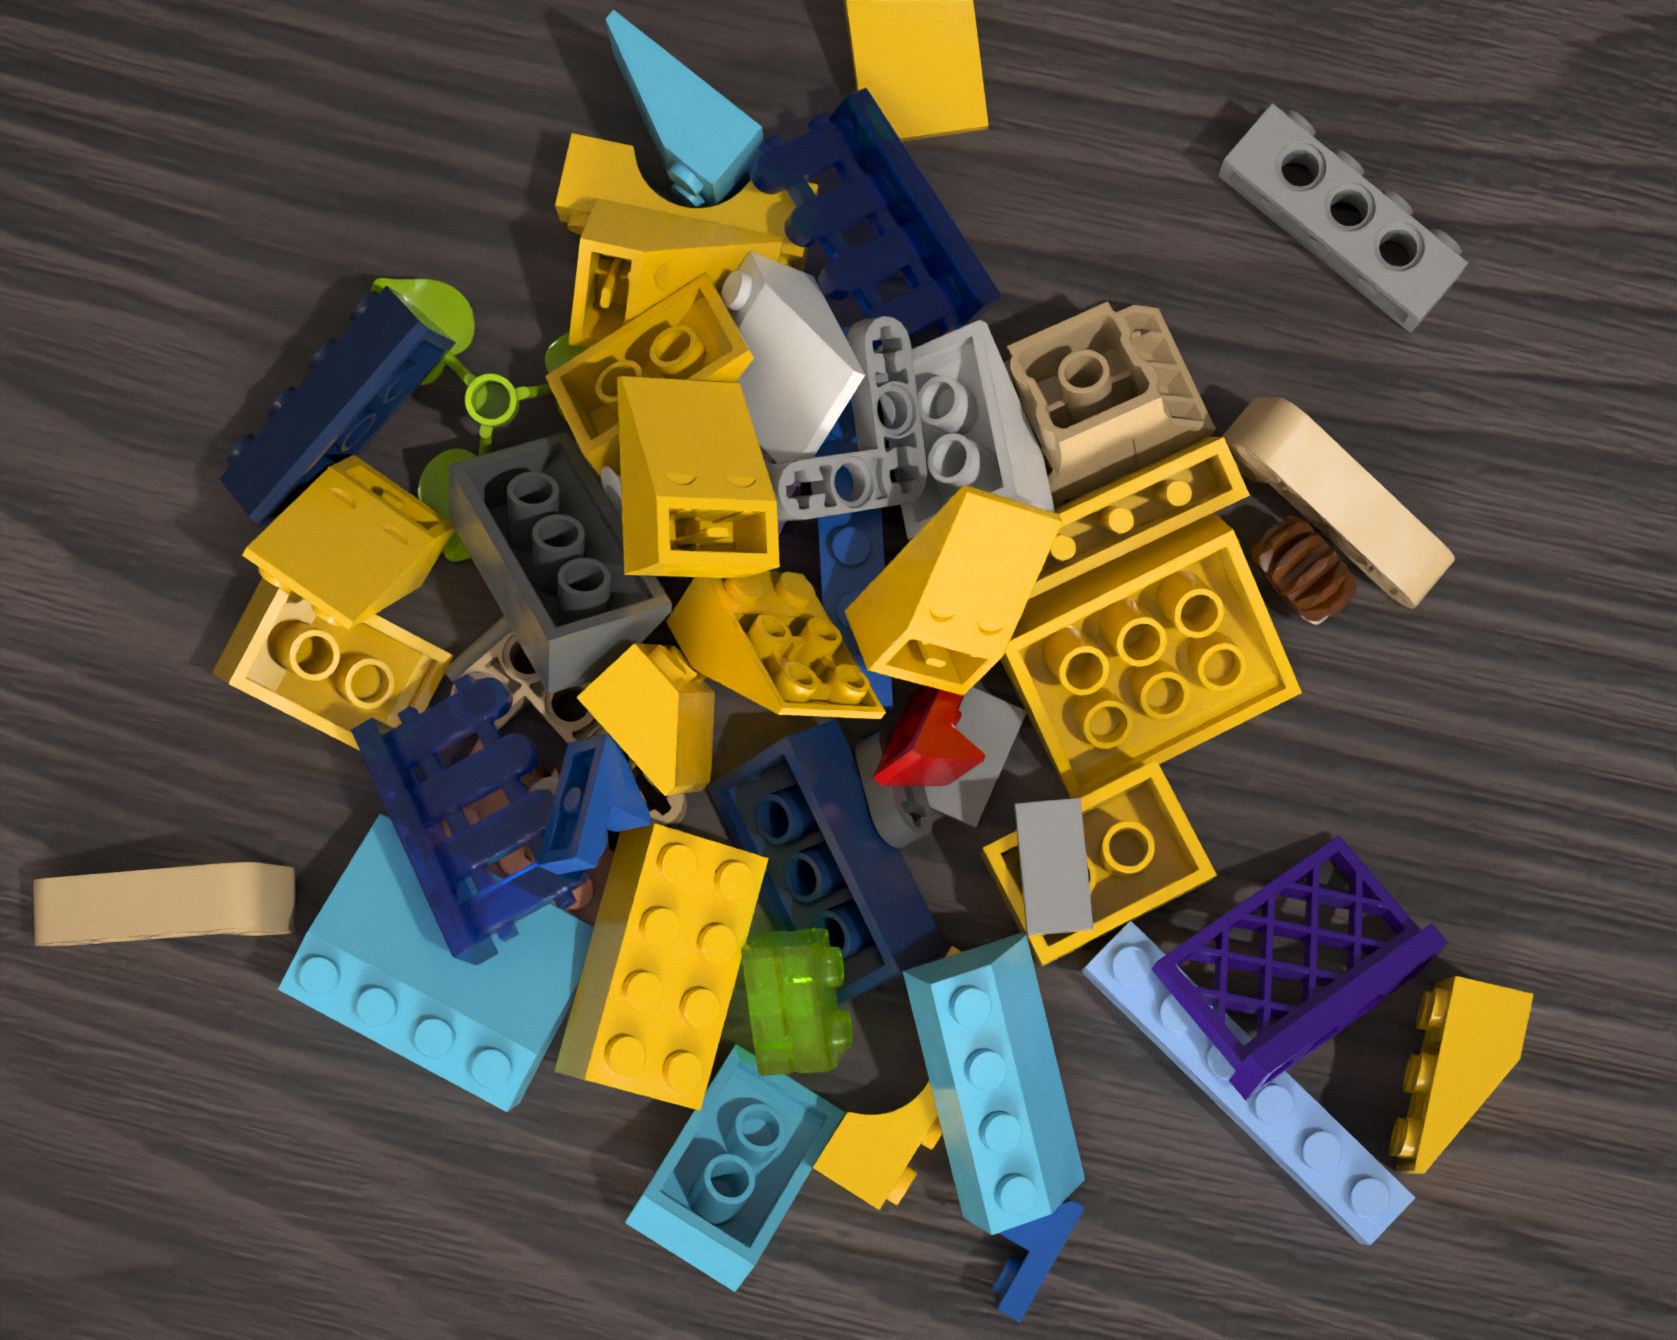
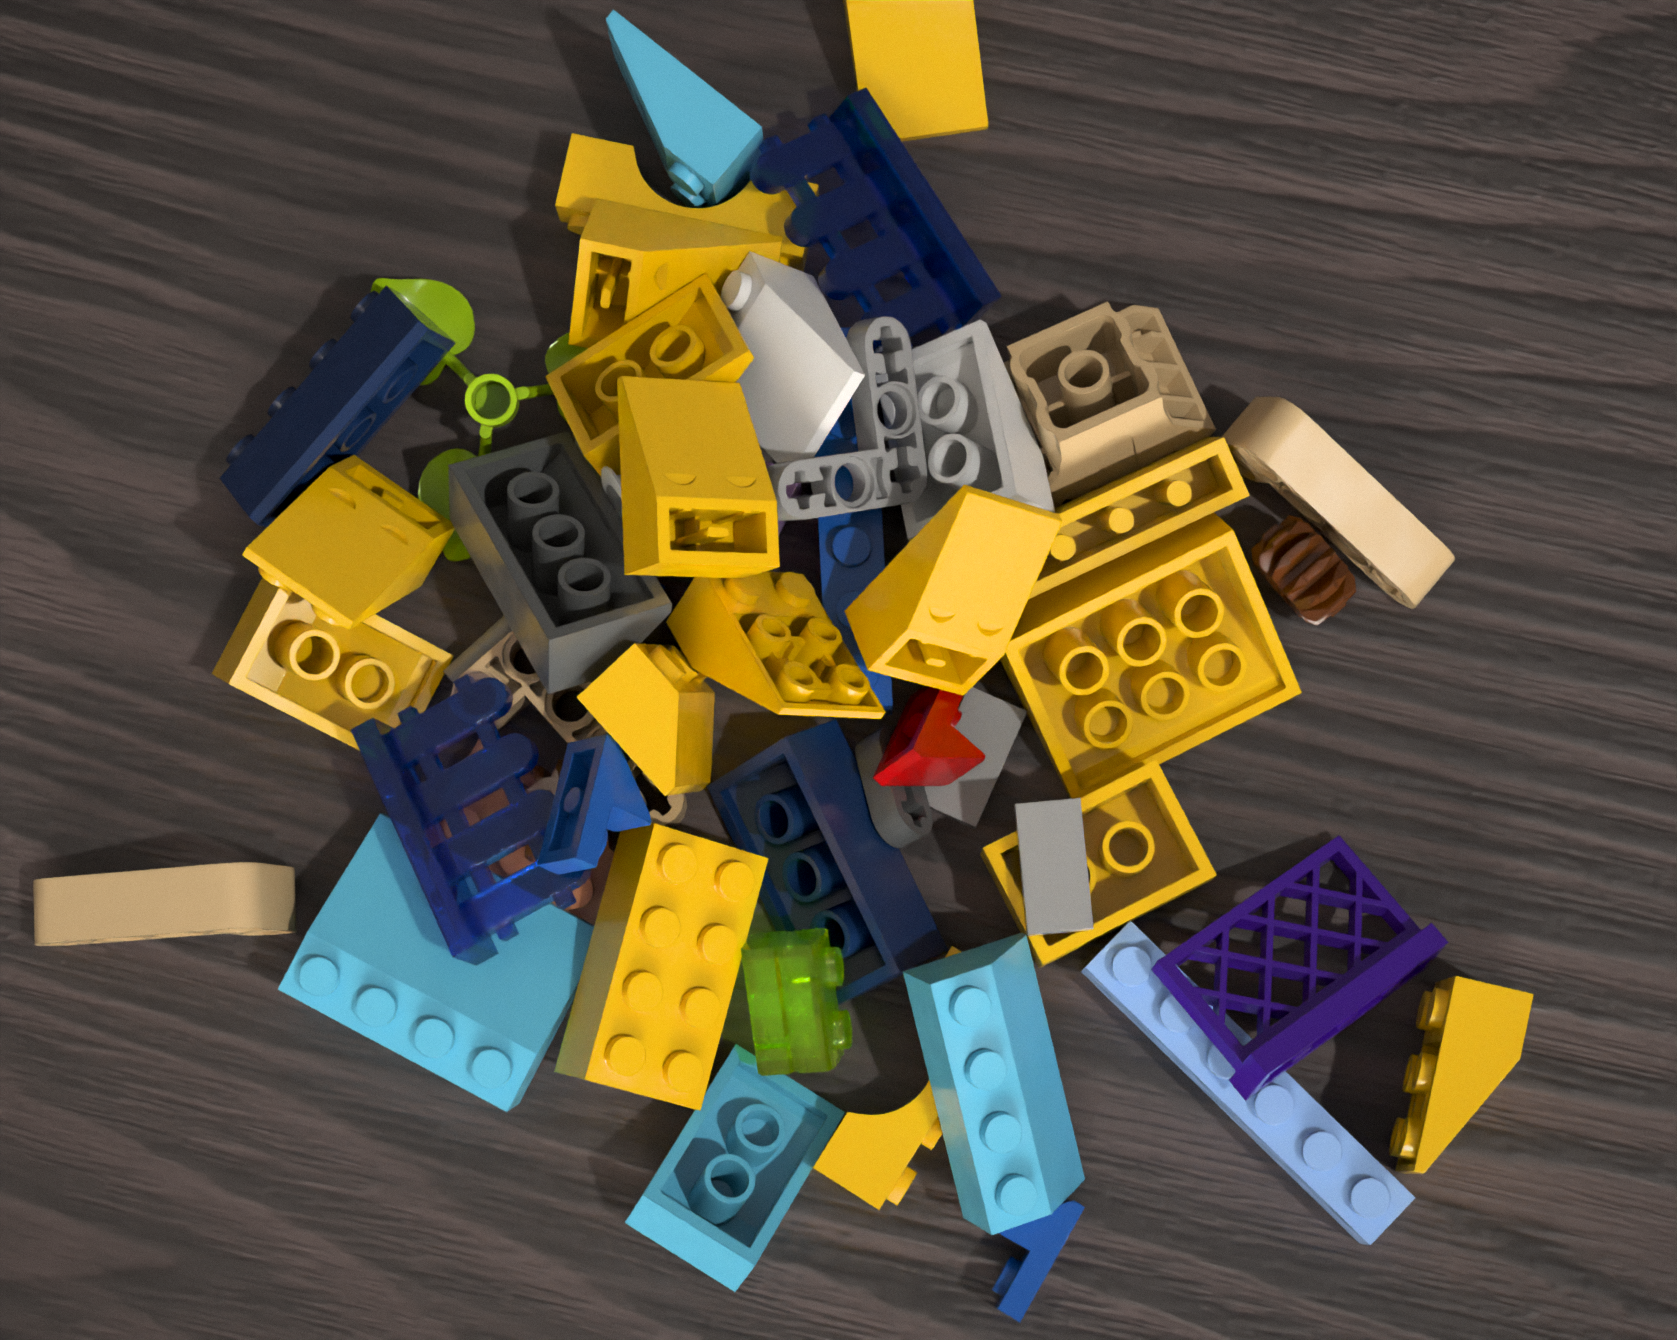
light grey brick [1218,103,1468,333] -> none

